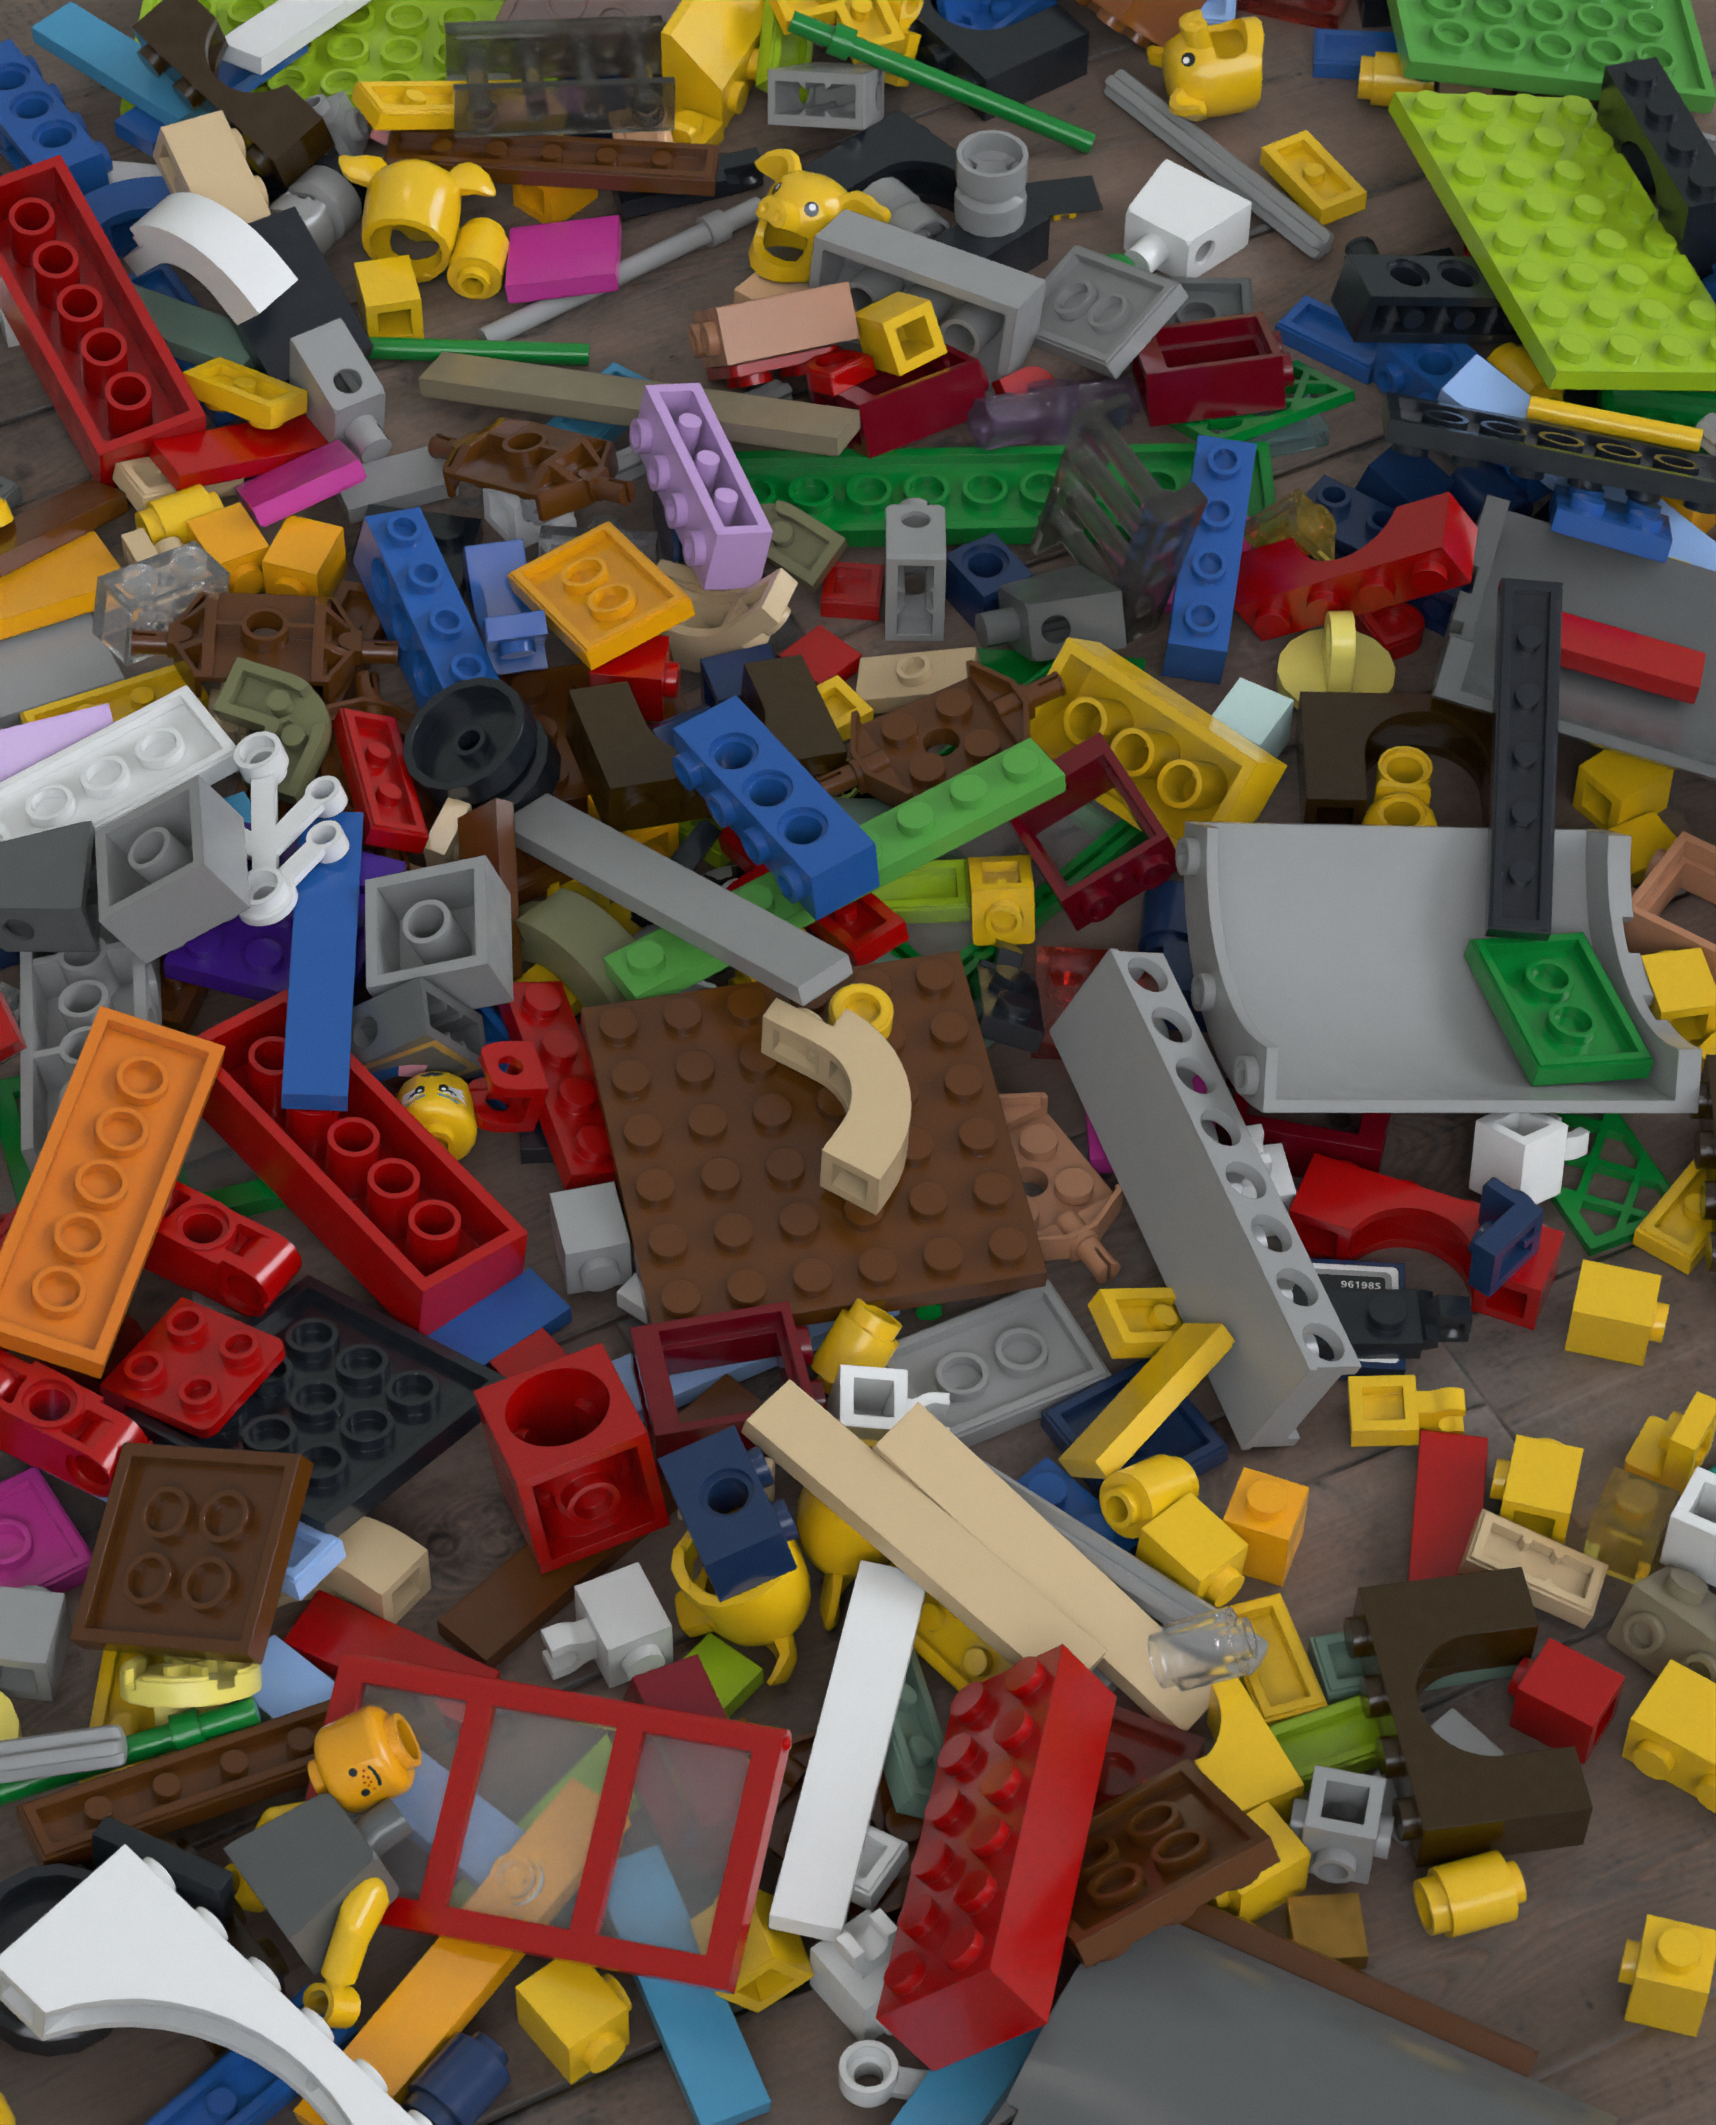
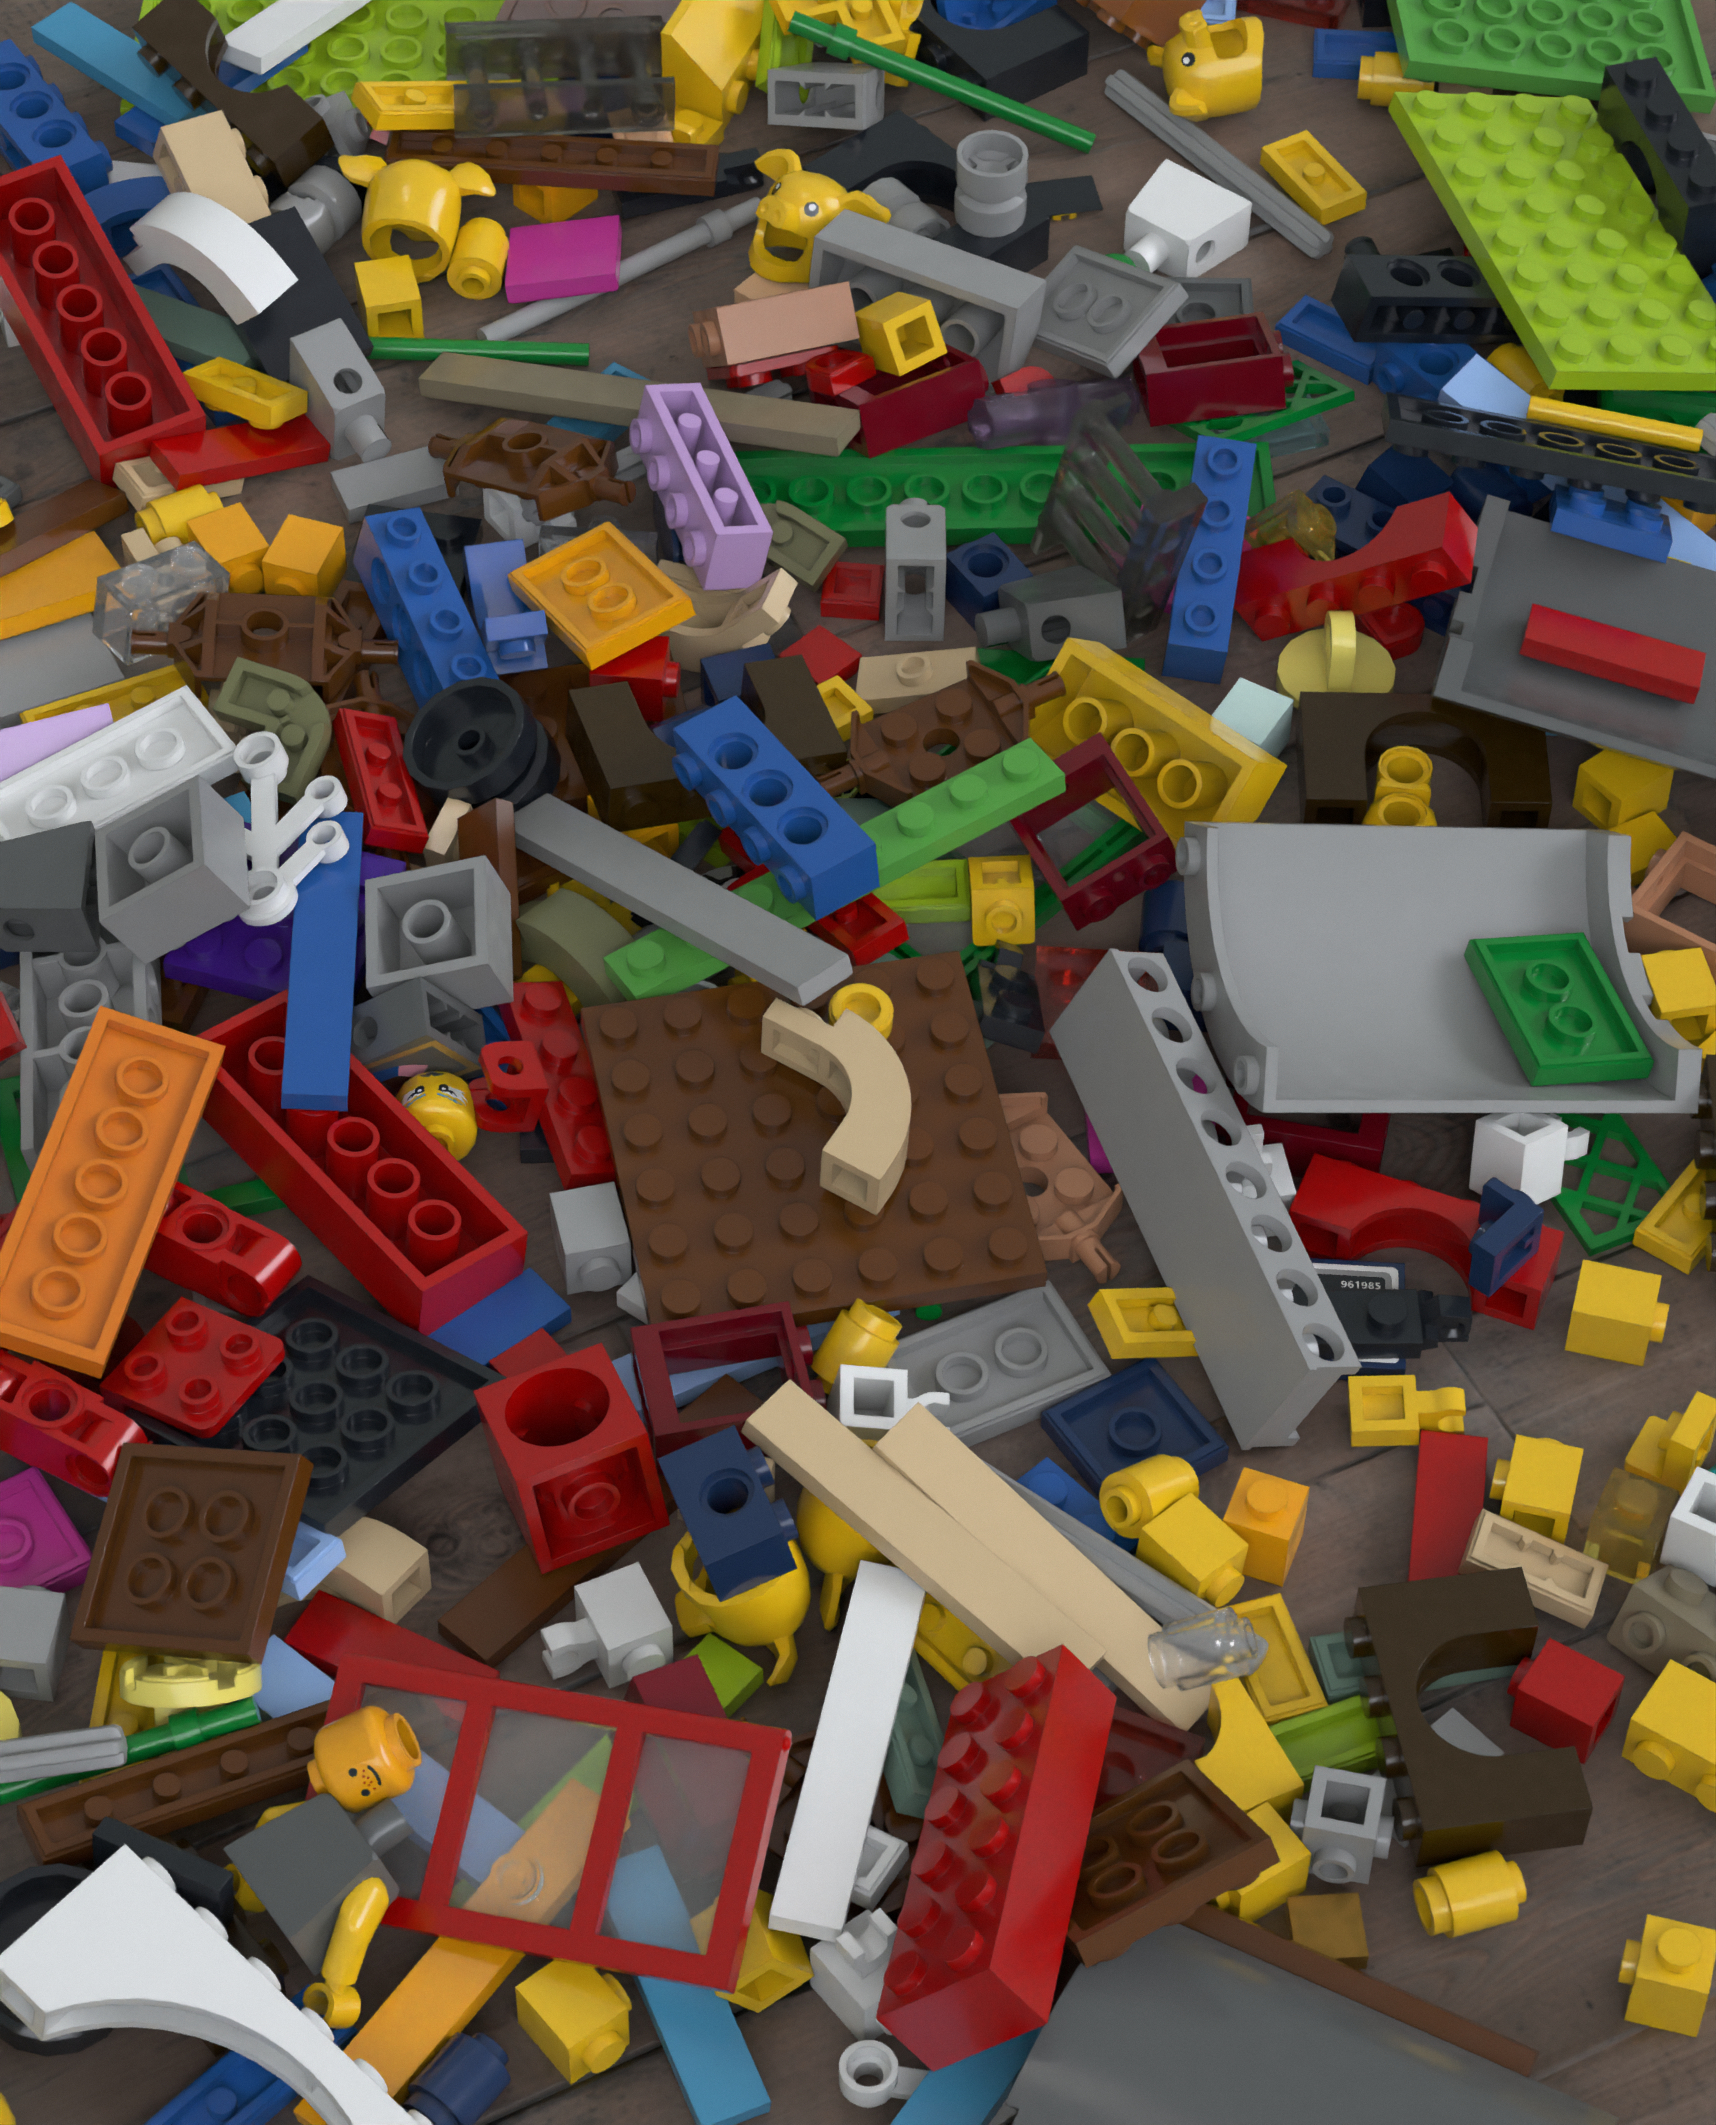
dark pink tile [234,439,367,527] -> none
yellow tile [1058,1323,1235,1479] -> none
black tile [1484,577,1563,941] -> none

